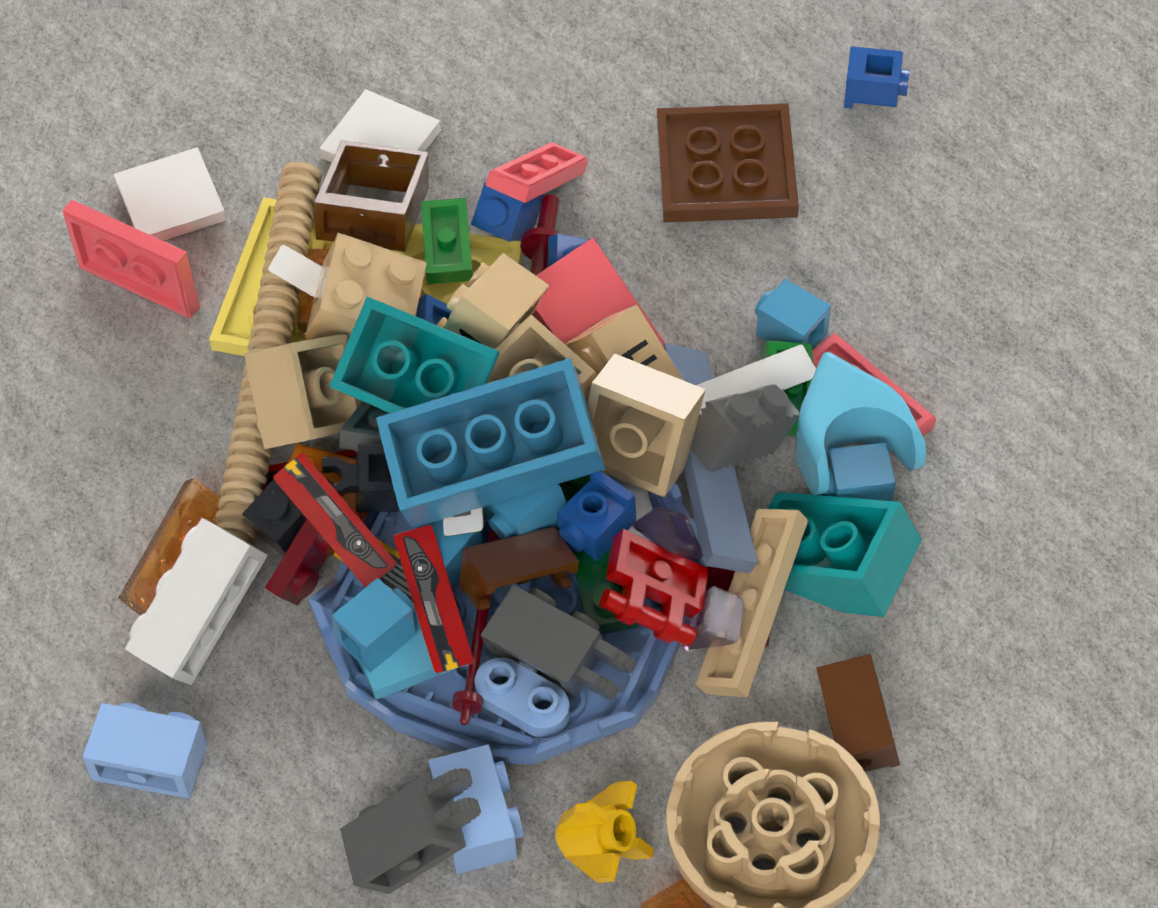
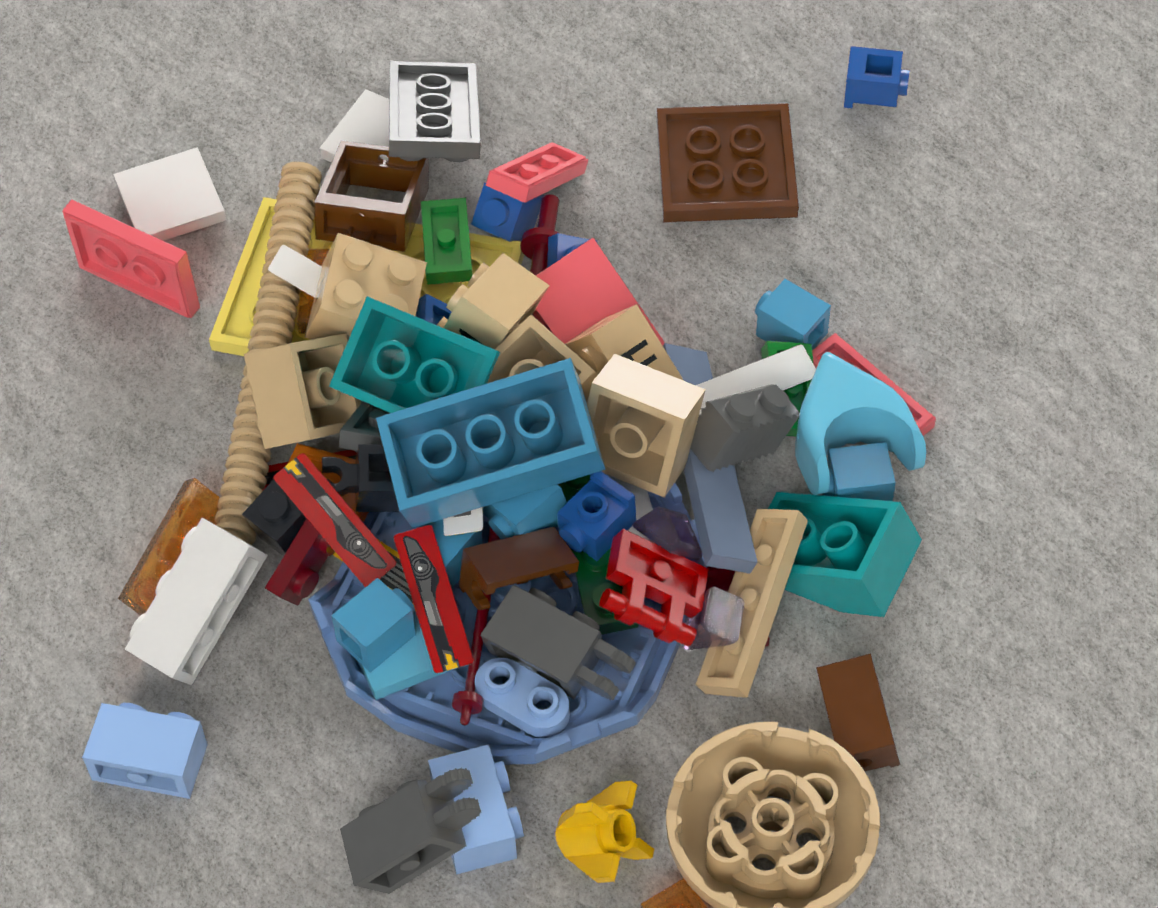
none -> plate [389,61,481,162]

